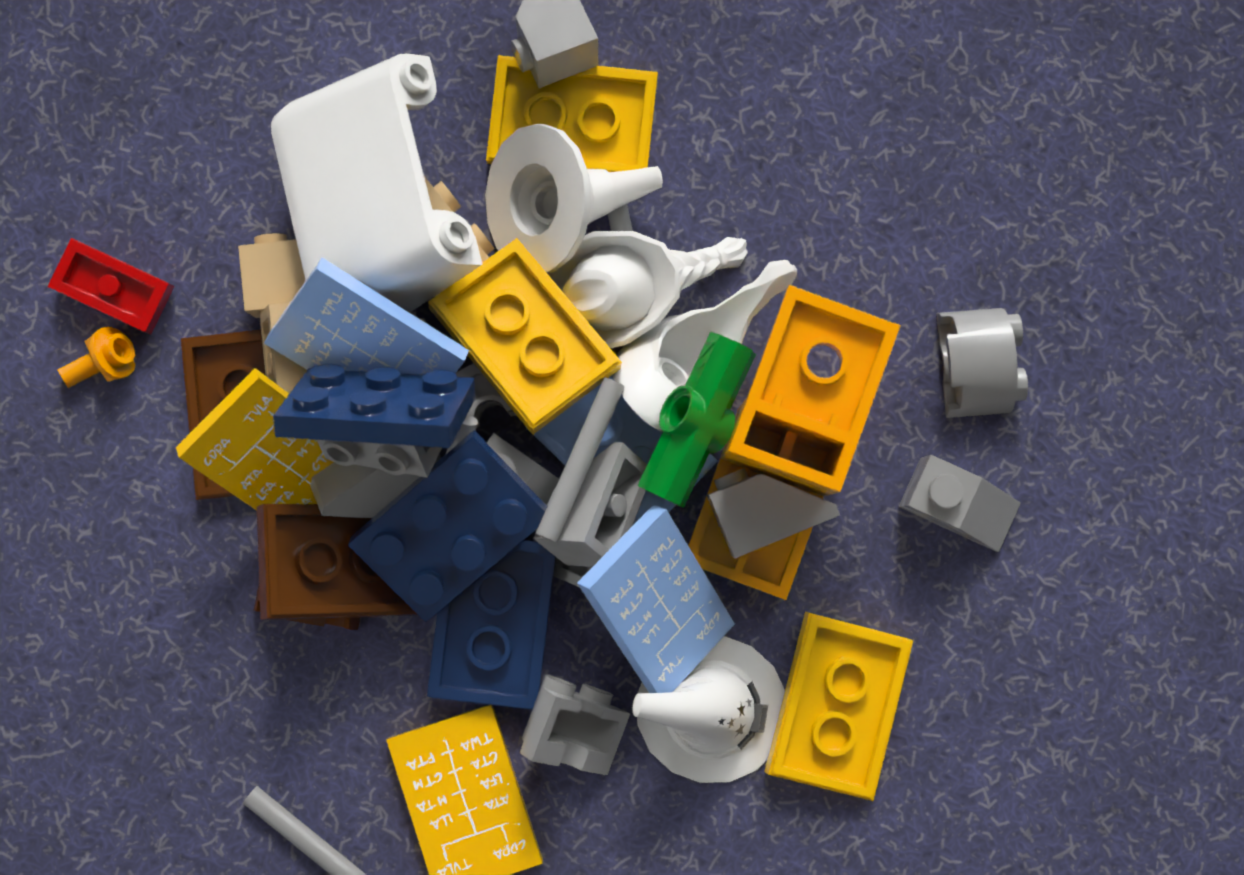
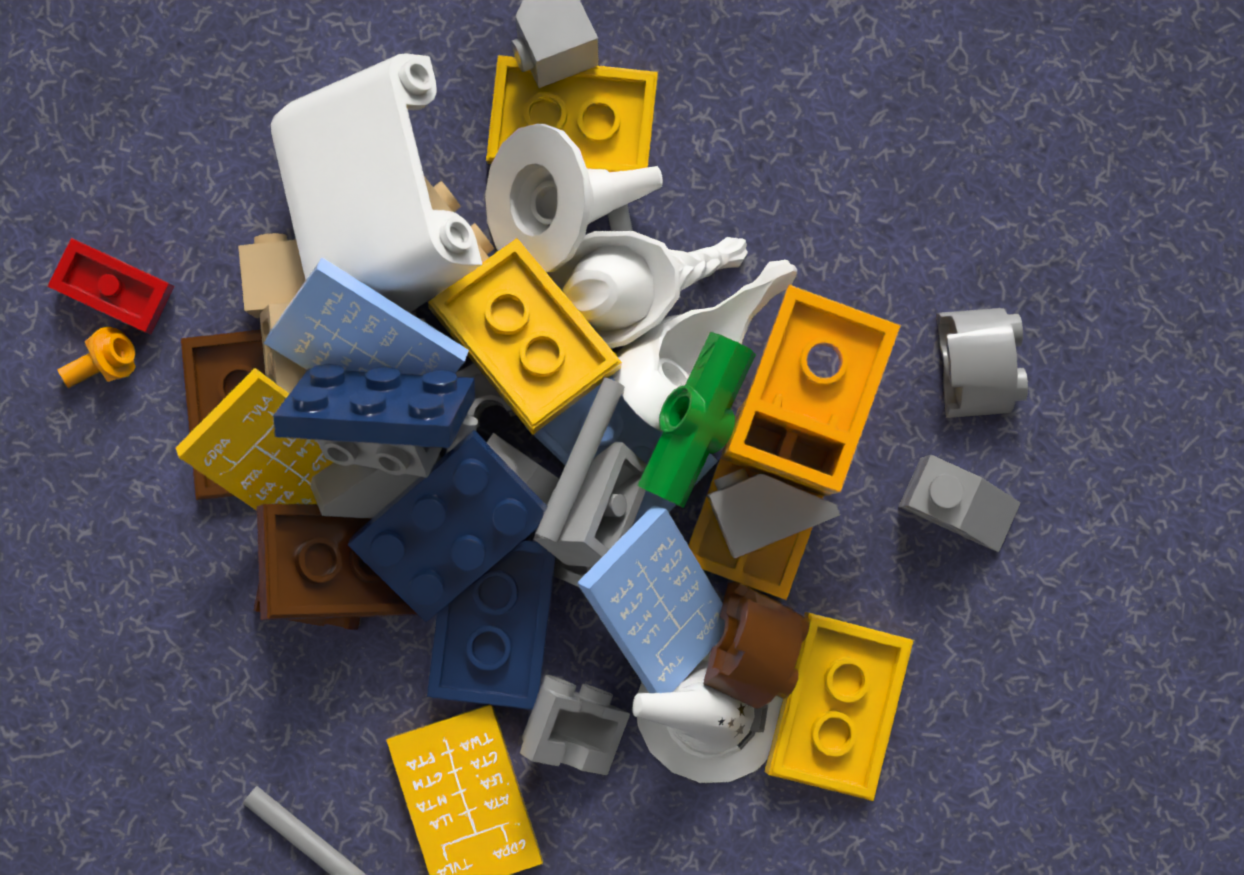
none -> reddish brown cylinder [703,582,810,709]

